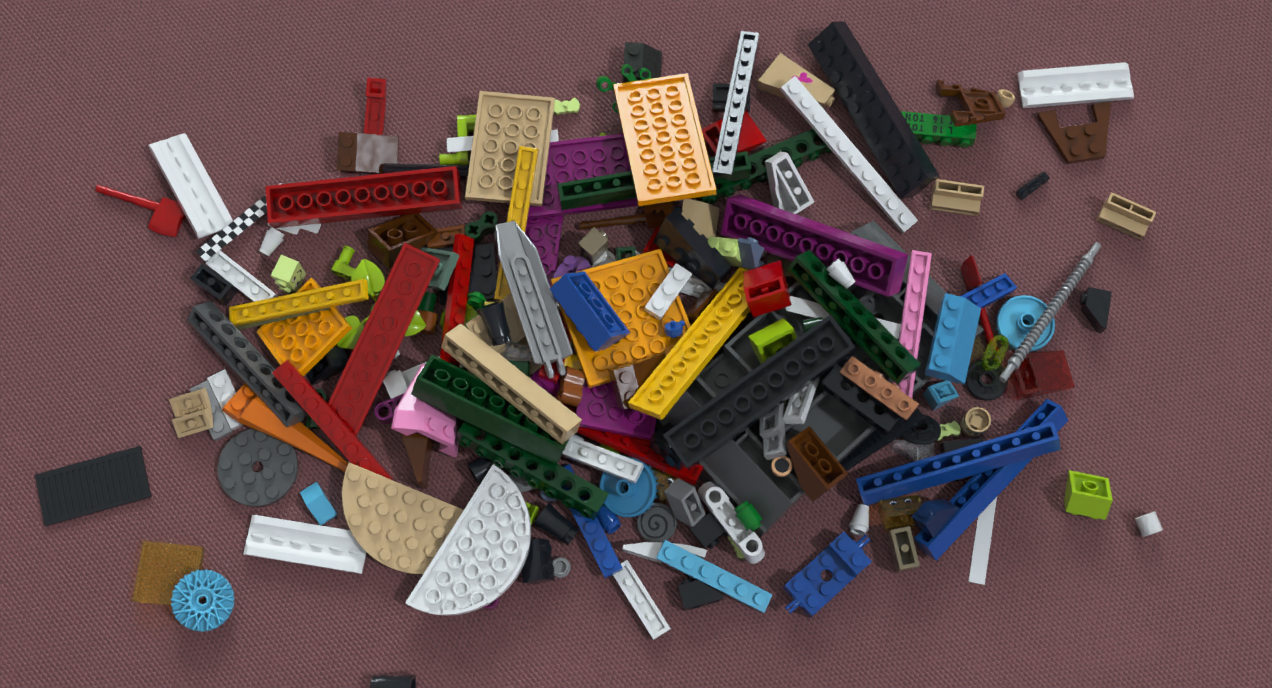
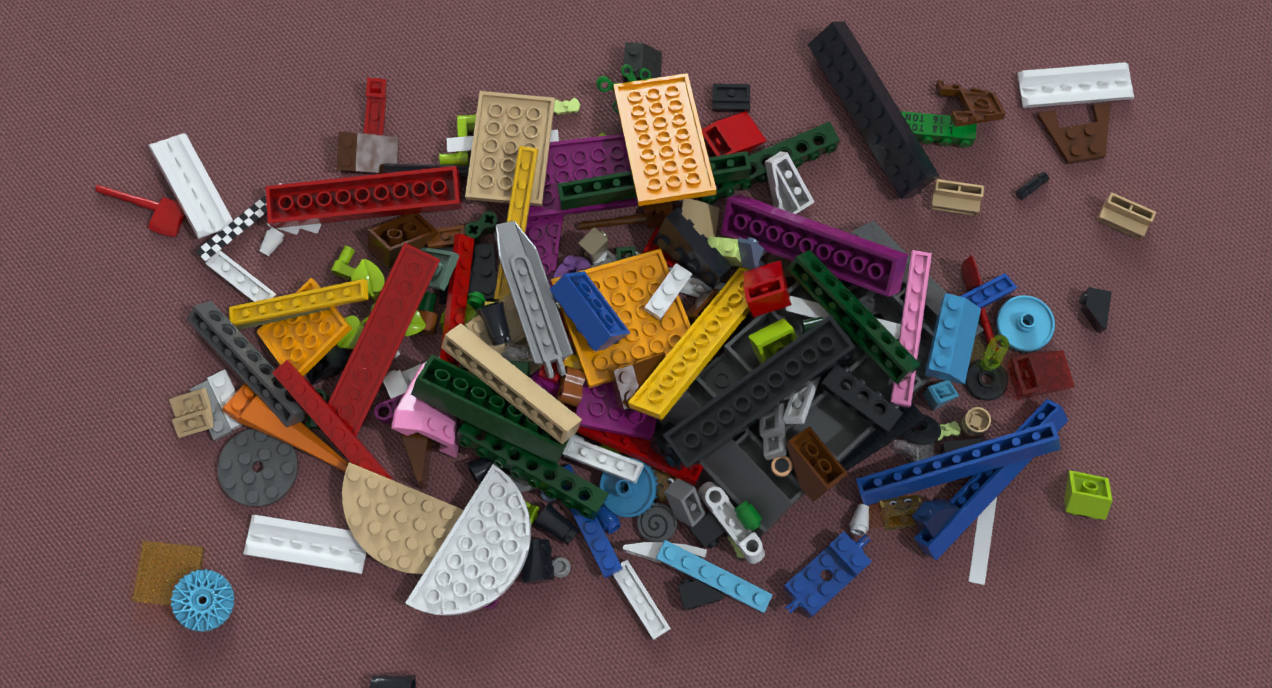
black window [35,446,152,526] -> none
black brick [190,264,238,306] -> none
yellowish green brick [271,255,306,294] -> none
medium azure slope [300,482,338,526] -> none
blue piece [664,320,685,338] -> none
plate [712,31,759,179] -> none
tan slope [757,53,835,109] -> none
white plate [780,76,918,234] -> none
white cone [827,259,855,289] -> none
nougat bracket [840,356,919,421] -> none
dark tan brick [887,526,920,573] -> none
tan piece [997,89,1016,108] -> none
light grey hose [999,242,1101,383] -> none
white piece [1135,511,1163,537] -> none

